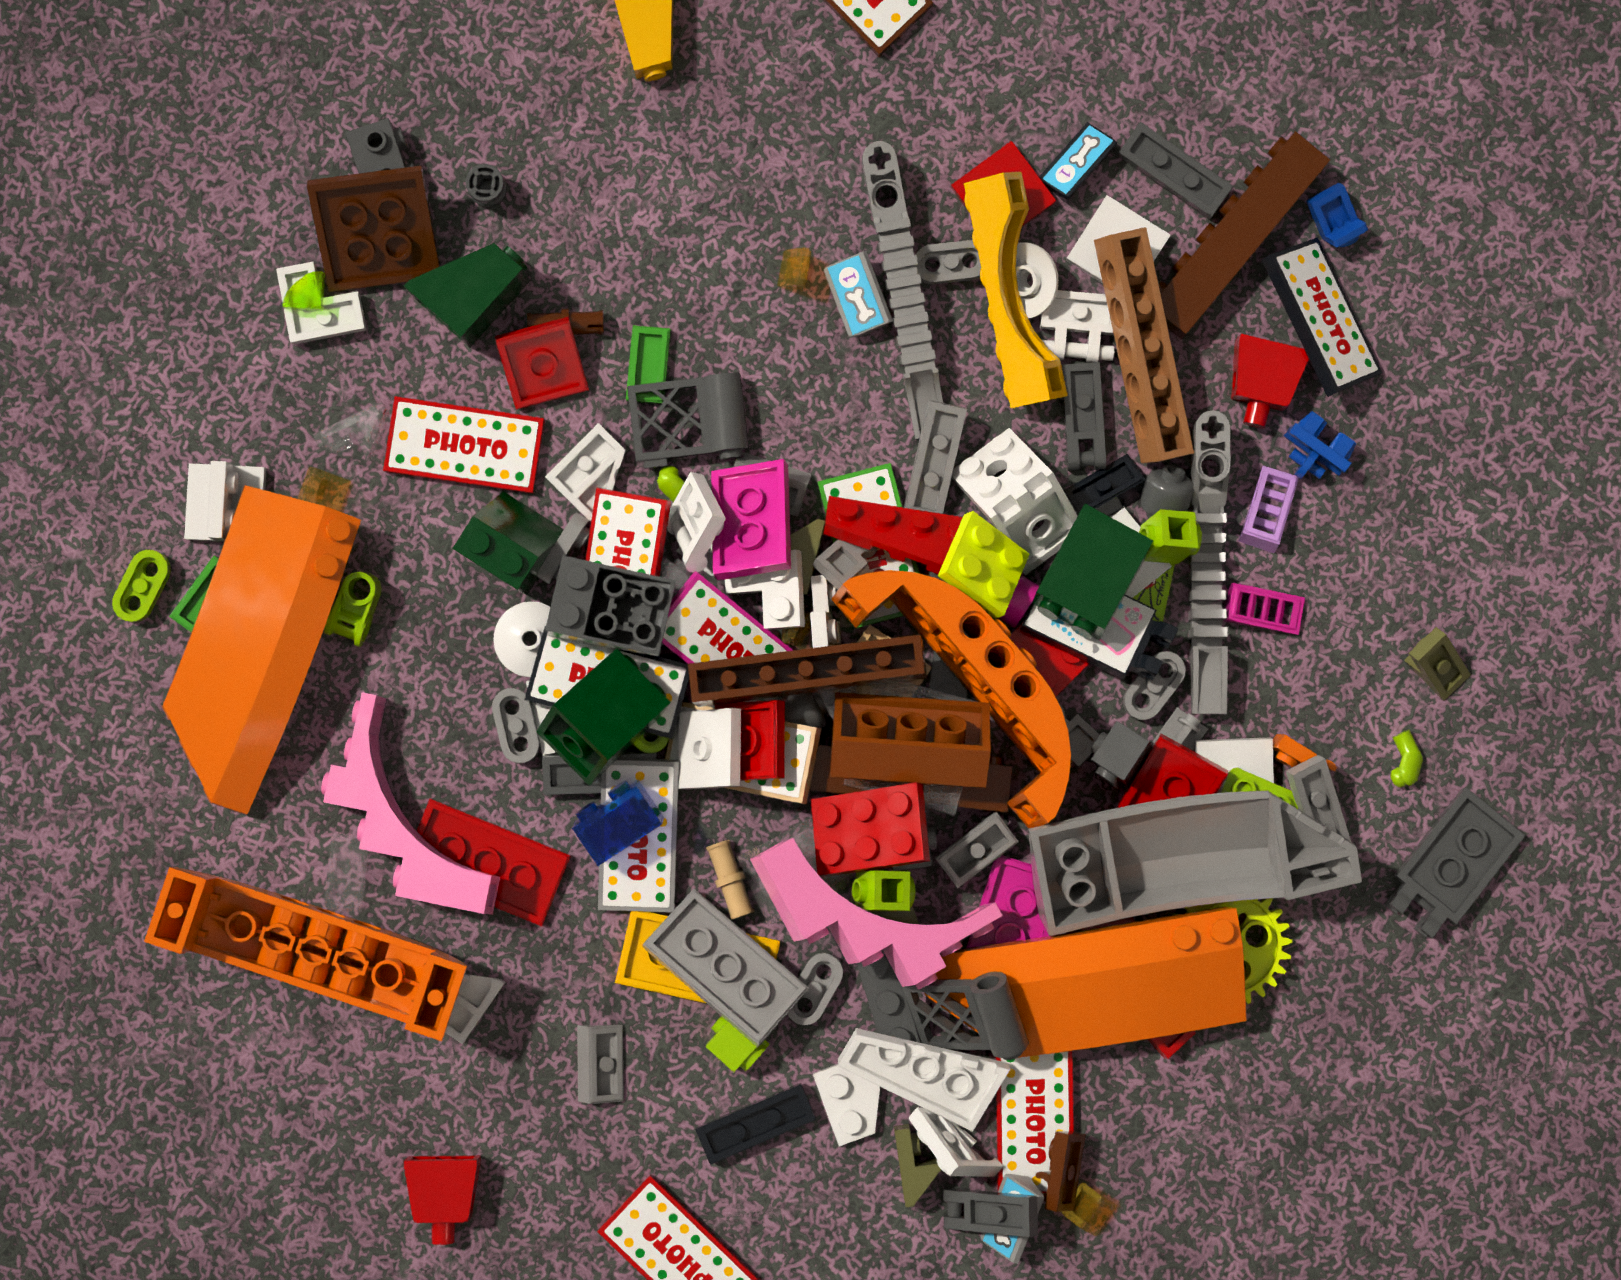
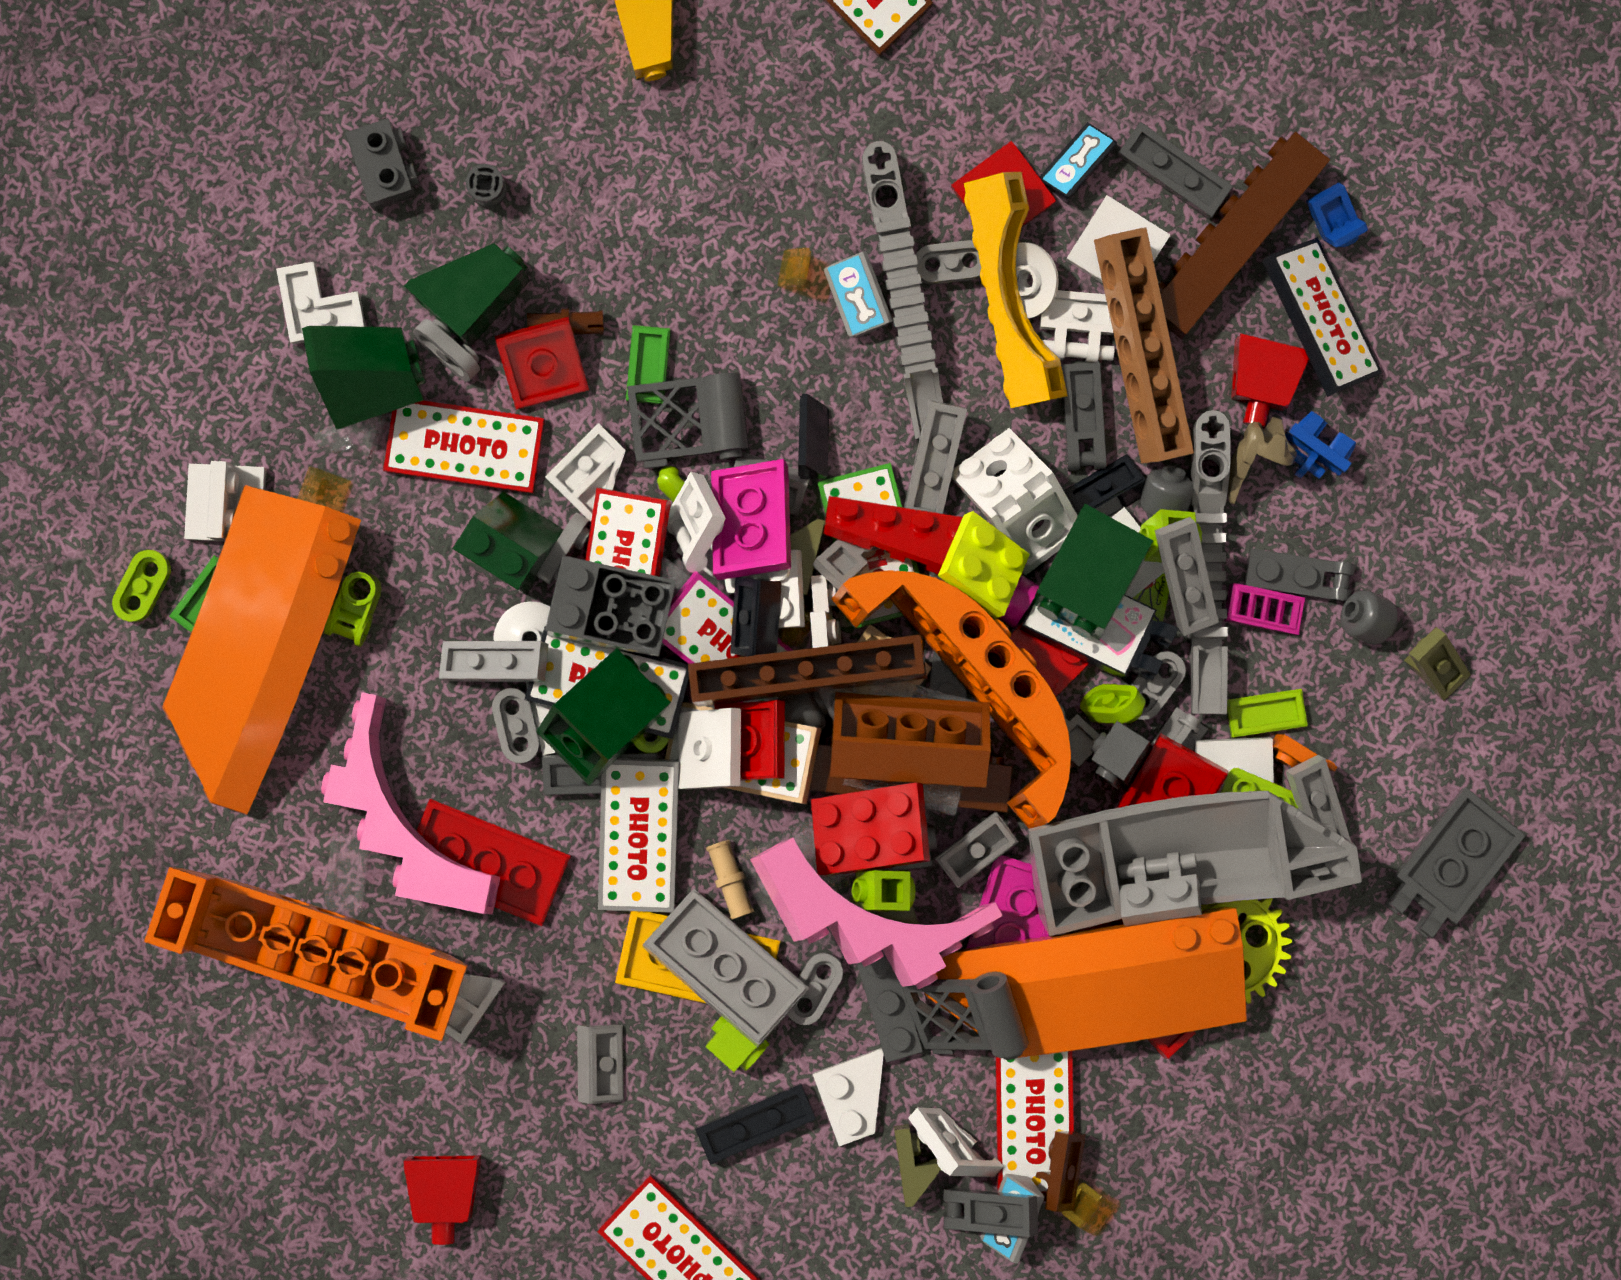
clear neon green tile [282,271,325,311] -> none
reddish brown plate [307,165,441,292] -> none
clear blue brick [572,780,664,866] -> none
white wing [838,1028,1010,1132] -> none
lavender slope [1238,466,1299,553] -> none
lime arm [1390,729,1423,788] -> none
none -> dark green slope [302,326,426,430]
none -> light grey plate [413,319,480,382]
none -> light grey plate [439,641,549,682]
none -> black slope [730,577,782,656]
none -> black slope [798,394,829,479]
none -> lime plate [1080,684,1145,724]
none -> light grey plate [1118,851,1202,926]
none -> light grey plate [1155,517,1219,636]
none -> dark tan hair [1227,417,1297,505]
none -> lime tile [1227,689,1308,738]
none -> dark grey plate [1244,548,1355,602]
none -> dark grey head [1340,590,1398,645]

